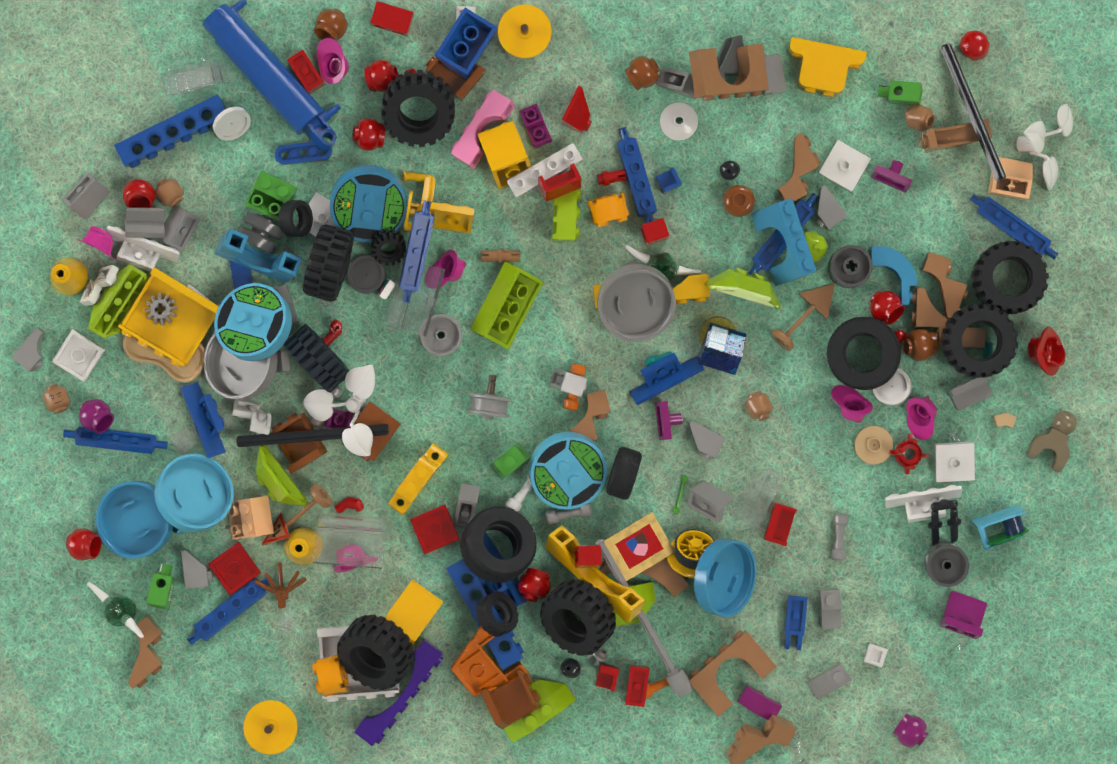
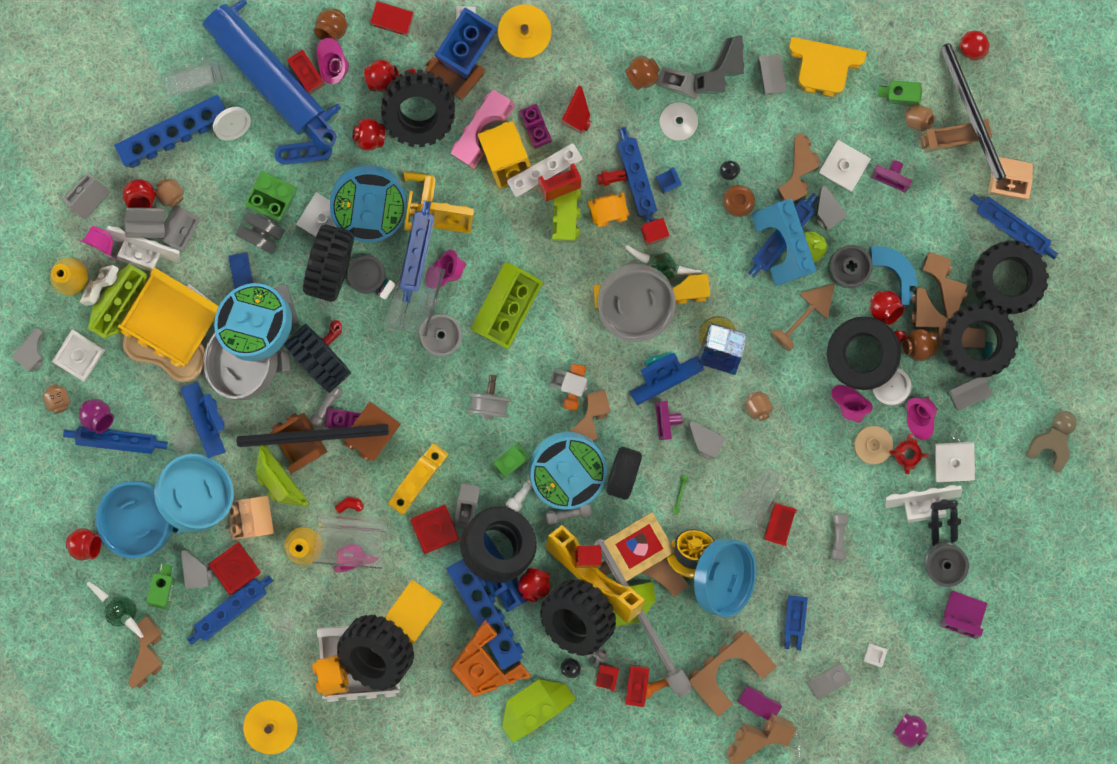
light grey gear [145,293,178,326] -> none
dark azure arch [214,229,302,283] -> none
white plate [232,399,271,435] -> none
dark orange plant [254,562,307,608] -> none
medium nougat piece [261,484,332,546] -> none
black tyre [278,200,313,237] -> none
white plant [303,365,375,456] -> none
dark purple arch [354,639,444,746] -> none
black tyre [371,228,406,266] -> none
black tyre [476,591,519,637] -> none
dark orange panel [480,670,542,729] -> none
medium nougat pin [481,249,520,264] -> none
light grey panel [688,481,733,523] -> none
medium nougat arch [689,44,769,101] -> none
lime wedge [705,267,781,309] -> none
light grey arch [818,588,841,629] -> none
piece [971,504,1029,550] -> none
tan piece [993,413,1017,428] -> none
white plant [1017,104,1073,191] -> none
red hat [1027,326,1066,376] -> none

